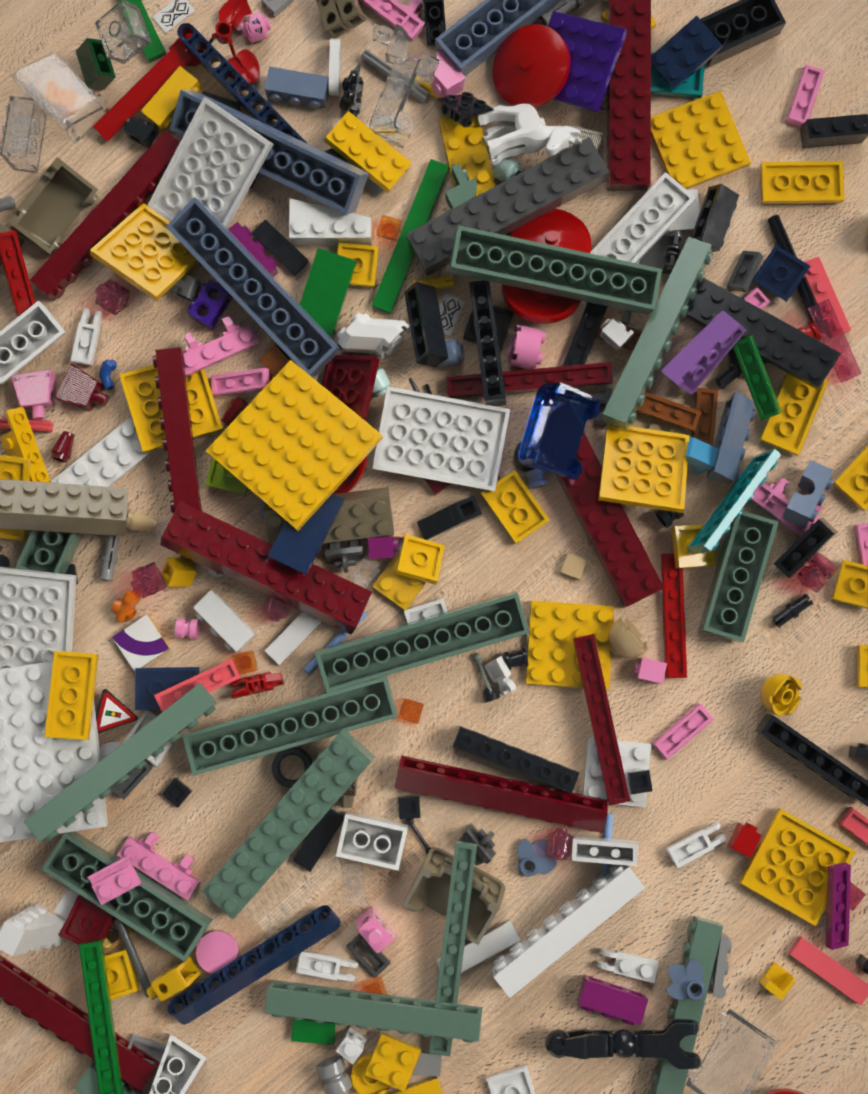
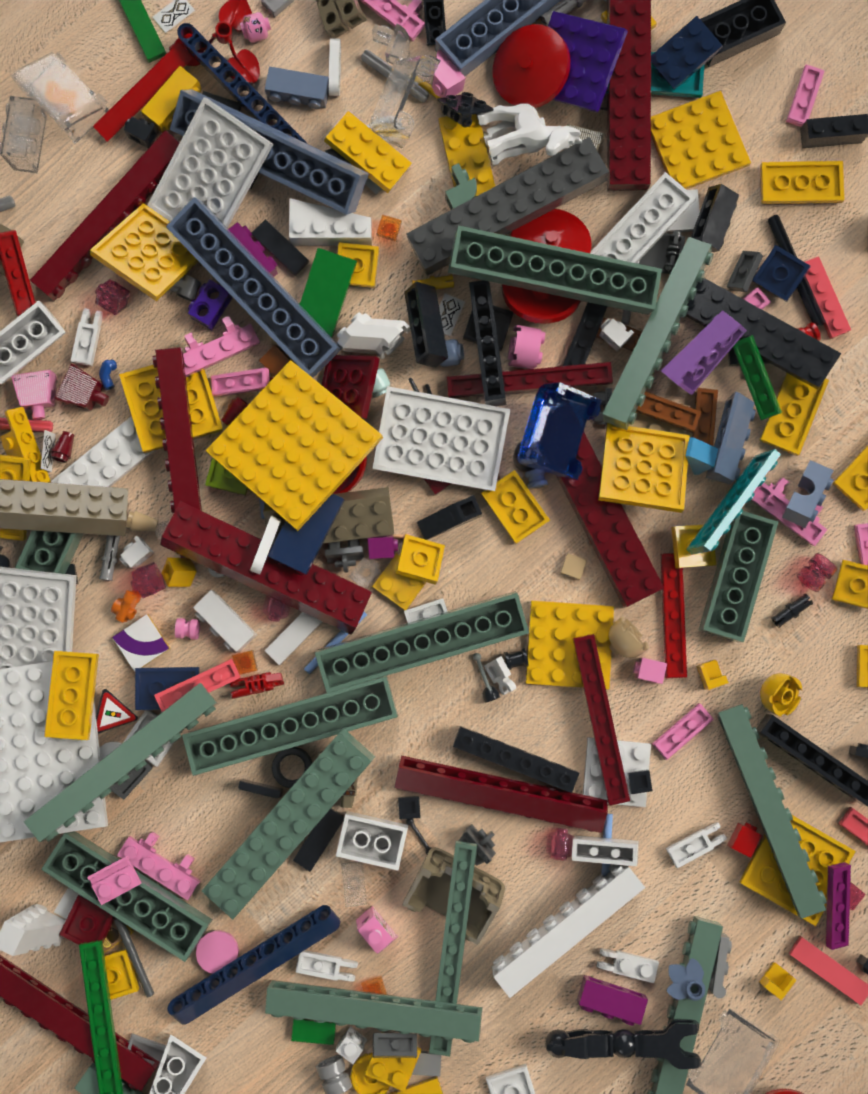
dark tan windscreen [6,157,98,254] -> none
dark green brick [76,38,116,90] -> none
clear brick [95,0,152,64] -> none
yellow torso [147,956,201,1001] -> none
black tile [162,778,193,808] -> none
black hinge [339,64,364,117] -> none
dark grey tile [346,933,391,978] -> none
green tile [372,159,449,314] -> none
clear orange tile [398,698,424,724] -> none
white tile [436,920,520,973] -> none
light aqua head [493,157,523,183] -> none
sand blue plate [517,838,557,877] -> none
black wheel [655,509,684,528] -> none
black pin [715,364,743,389] -> none
black brick [774,518,838,578] -> none
clear pink plate [808,299,862,383] -> none
none -> white sticker [41,430,55,472]
none -> white brick [119,536,154,569]
none -> black tile [238,779,283,799]
none -> white beam [250,516,281,574]
none -> dark grey plate [373,1033,417,1058]
none -> yellow panel [696,660,728,690]
none -> sand green brick [716,704,827,919]

